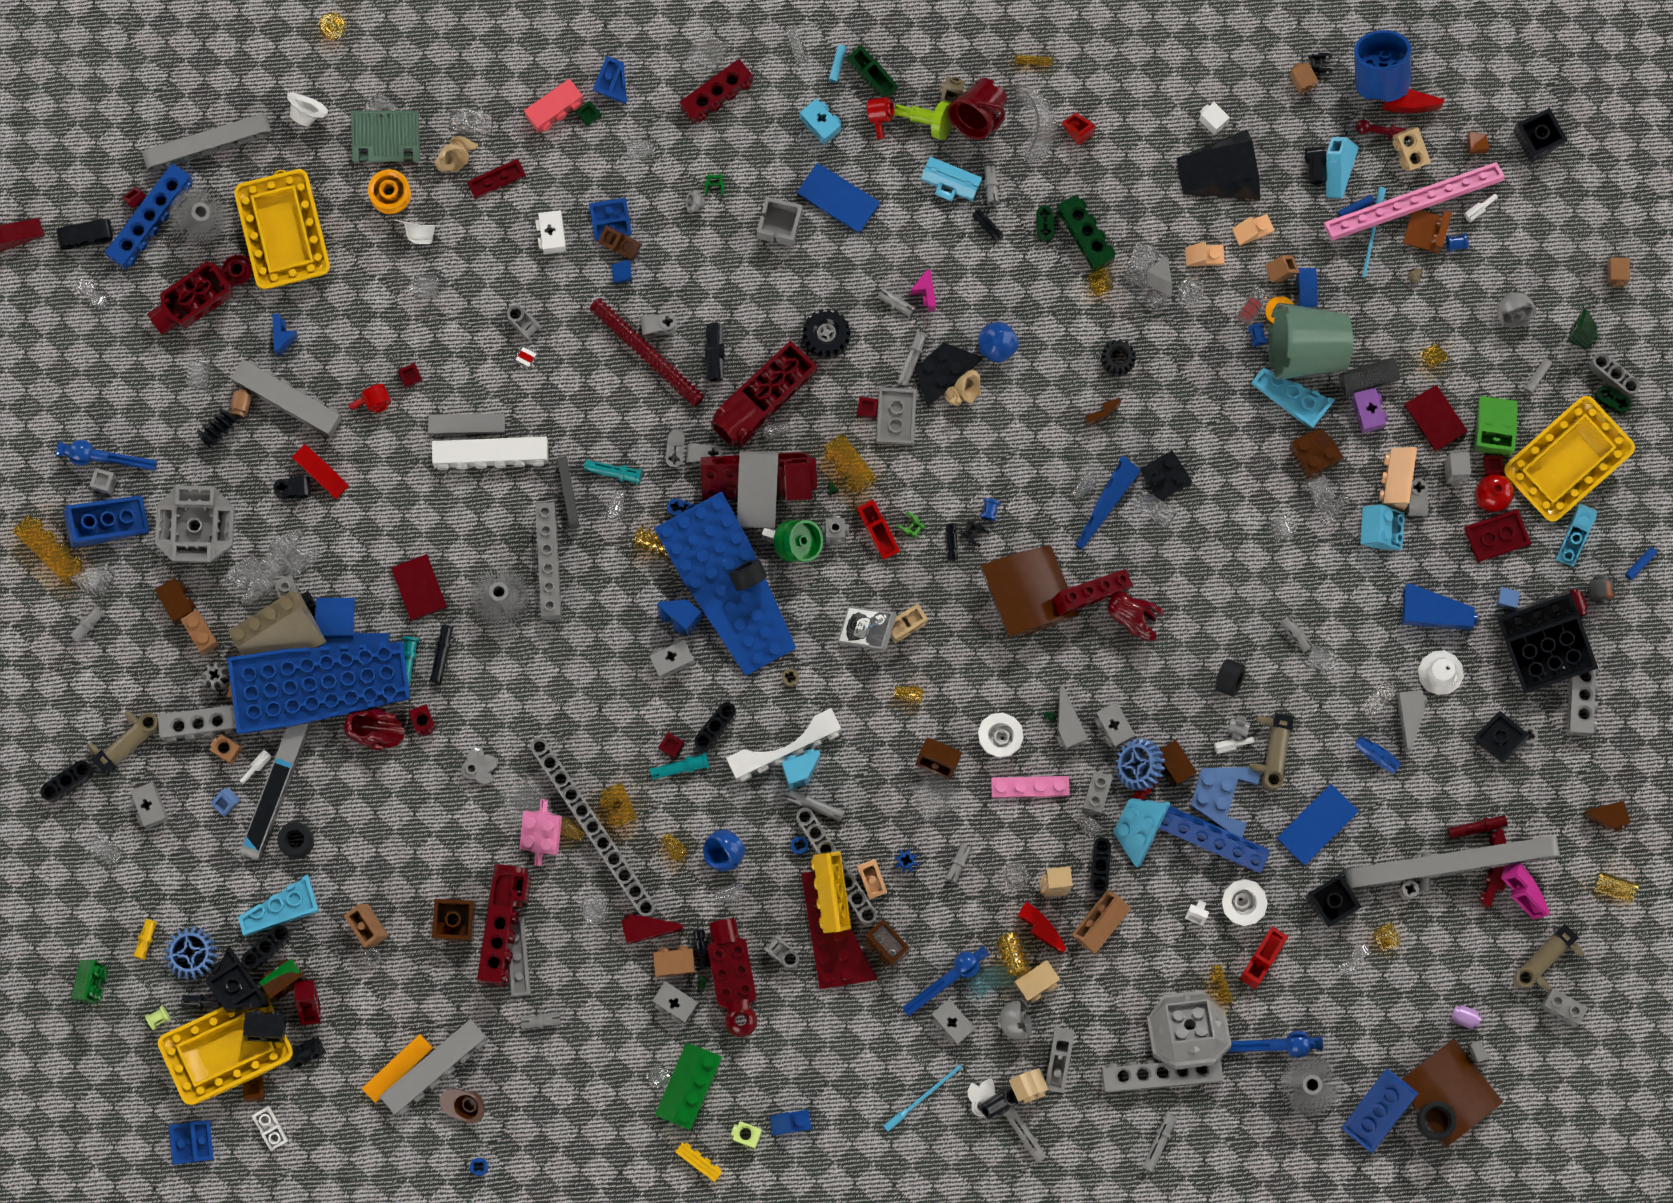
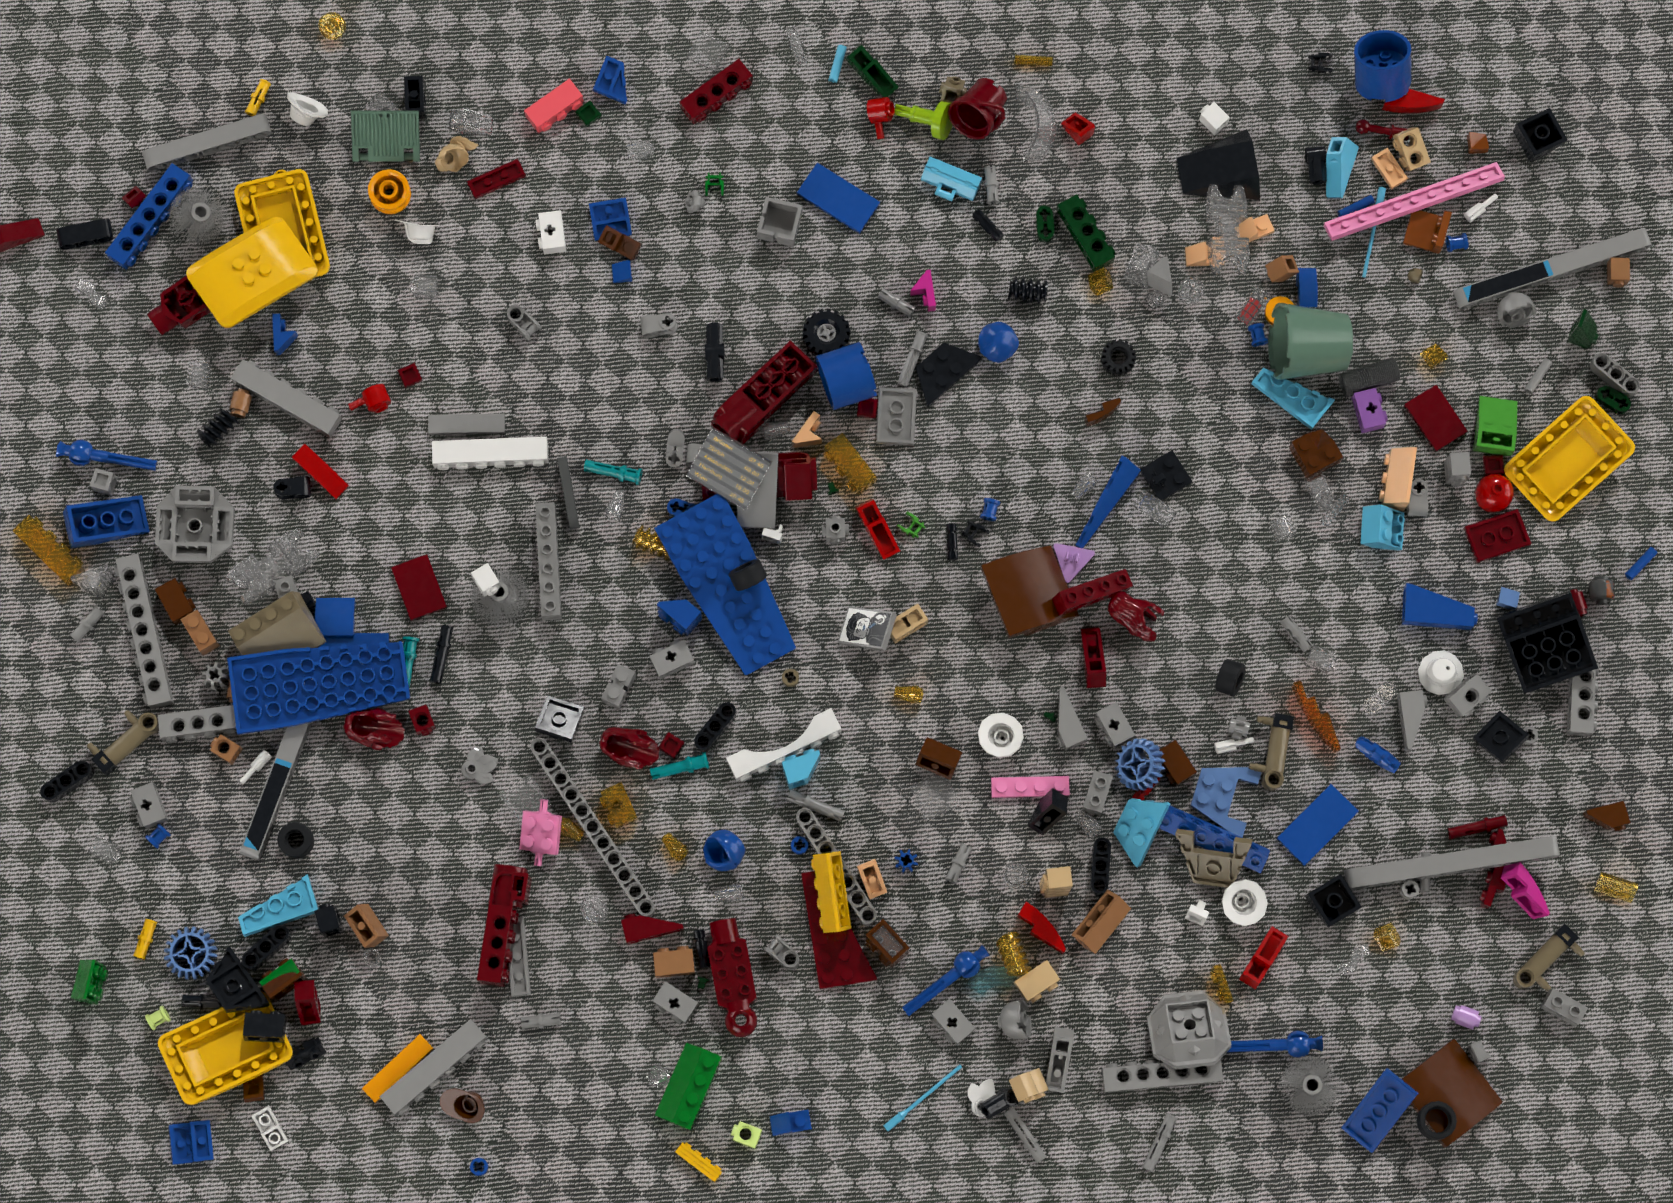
medium blue slope [210,788,241,817] -> none
reddish brown slope [432,899,476,942] -> none
tile [513,345,539,371] -> none
dark red piece [589,298,704,407] -> none
green wheel [774,520,823,562] -> none
medium azure brick [800,98,841,145] -> none
tan hair [945,369,981,406] -> none
medium nougat brick [1289,62,1318,95] -> none
medium azure slope [1556,503,1597,567] -> none
none -> light grey brick [114,553,174,709]
none -> blue bush [145,823,171,849]
none -> yellow wedge [186,217,317,328]
none -> yellow pin [245,79,271,117]
none -> black brick [314,903,344,938]
none -> black brick [404,75,427,119]
none -> white brick [471,563,501,597]
none -> hinge [535,695,584,742]
none -> dark red hair [599,727,660,770]
none -> light grey piece [601,664,636,710]
none -> piece [686,427,772,511]
none -> light nougat slope [792,411,822,448]
none -> blue brick [815,342,877,410]
none -> black piece [1008,276,1048,304]
none -> black slope [1028,788,1068,835]
none -> lavender piece [1053,543,1095,583]
none -> dark red slope [1081,628,1107,688]
none -> dark tan wing [1175,829,1253,888]
none -> clear piece [1205,184,1250,275]
none -> clear orange slope [1292,680,1341,753]
none -> light nougat plate [1371,148,1408,190]
none -> light grey brick [1443,674,1492,717]
none -> light grey beam [1453,228,1652,310]

